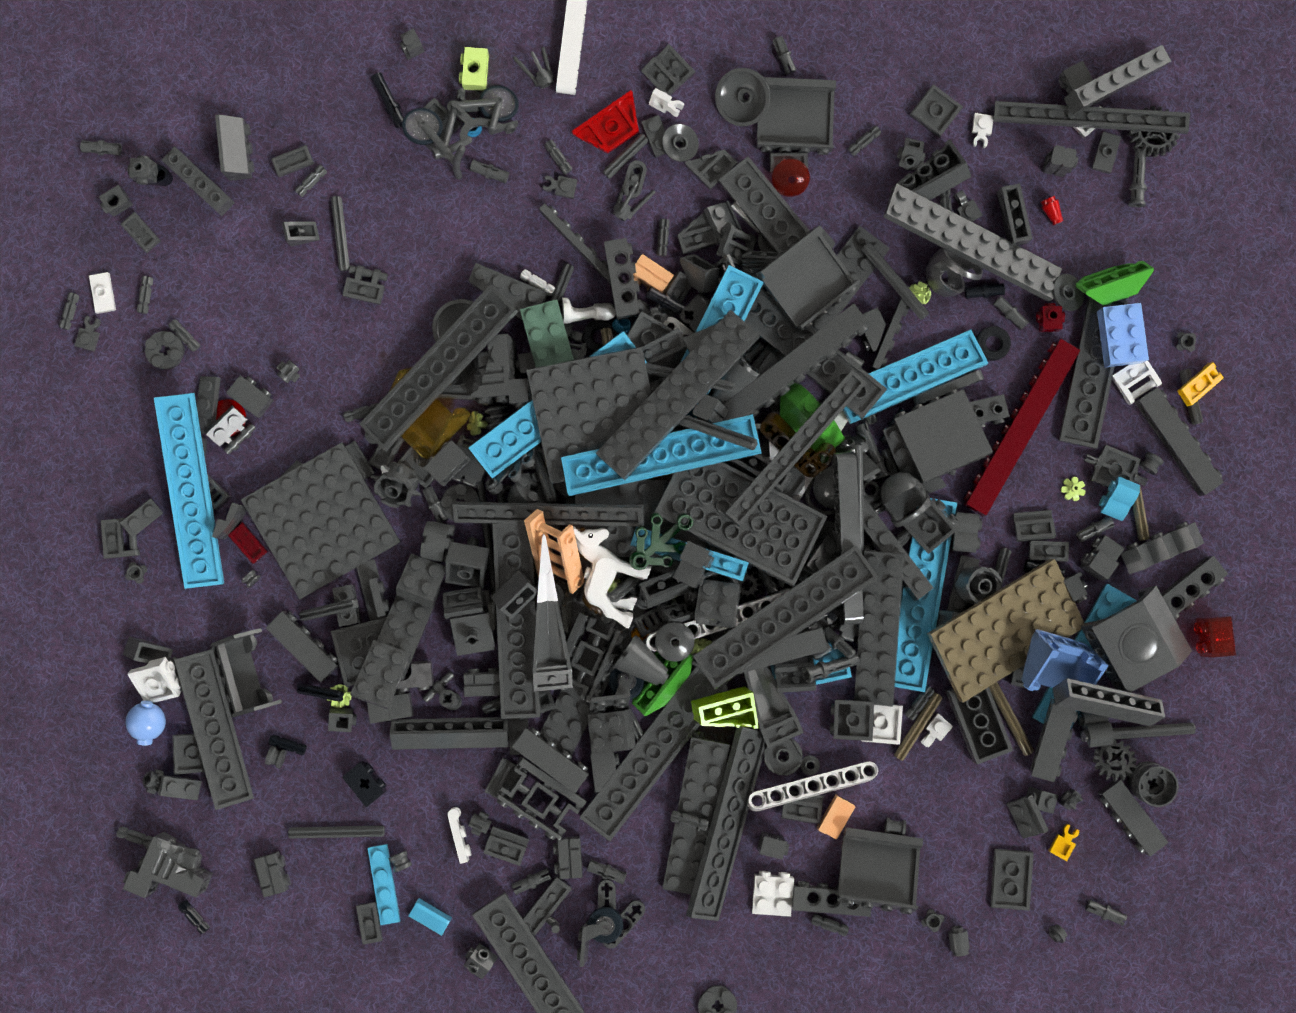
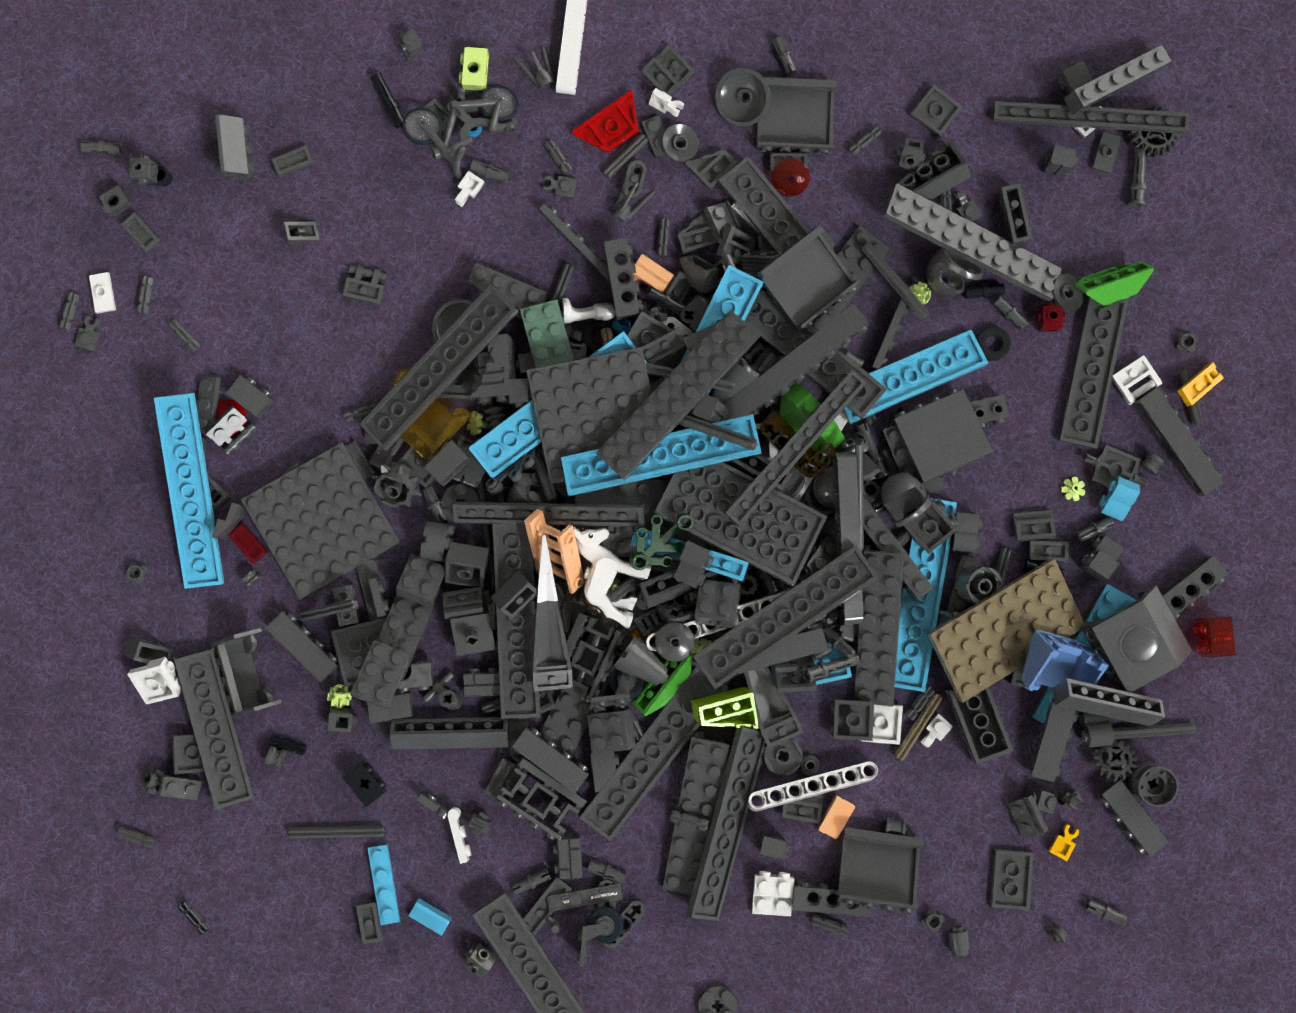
dark grey plate [101,518,140,559] -> none
dark grey plate [119,498,163,538] -> none
dark grey brick [123,832,213,898] -> none
light blue brick [125,701,166,746] -> none
dark grey plate [145,331,185,370] -> none
dark grey brick [162,146,235,216] -> none
dark grey brick [253,851,291,897] -> none
dark grey gear [276,360,300,384] -> none
dark grey axle [295,165,327,197] -> none
black axle [296,683,344,702] -> none
dark grey axle [331,196,350,271] -> none
dark grey wheel [388,850,412,873] -> none
dark grey plate [484,826,530,866] -> none
white axle [520,269,555,296] -> none
dark grey slope [862,307,886,354] -> none
dark grey beam [912,370,984,406] -> none
dark red brick [963,339,1080,516] -> none
white plate [972,113,994,148] -> none
dark tan axle [989,682,1034,756] -> none
red cone [1040,195,1063,225] -> none
dark grey brick [1064,572,1088,603] -> none
light blue brick [1097,303,1149,368] -> none
dark grey brick [1121,521,1204,574] -> none
dark tan axle [1132,484,1150,541] -> none
none -> dark grey plate [417,792,449,819]
none -> white plate [455,171,484,207]
none -> flat silver sticker [547,884,622,912]

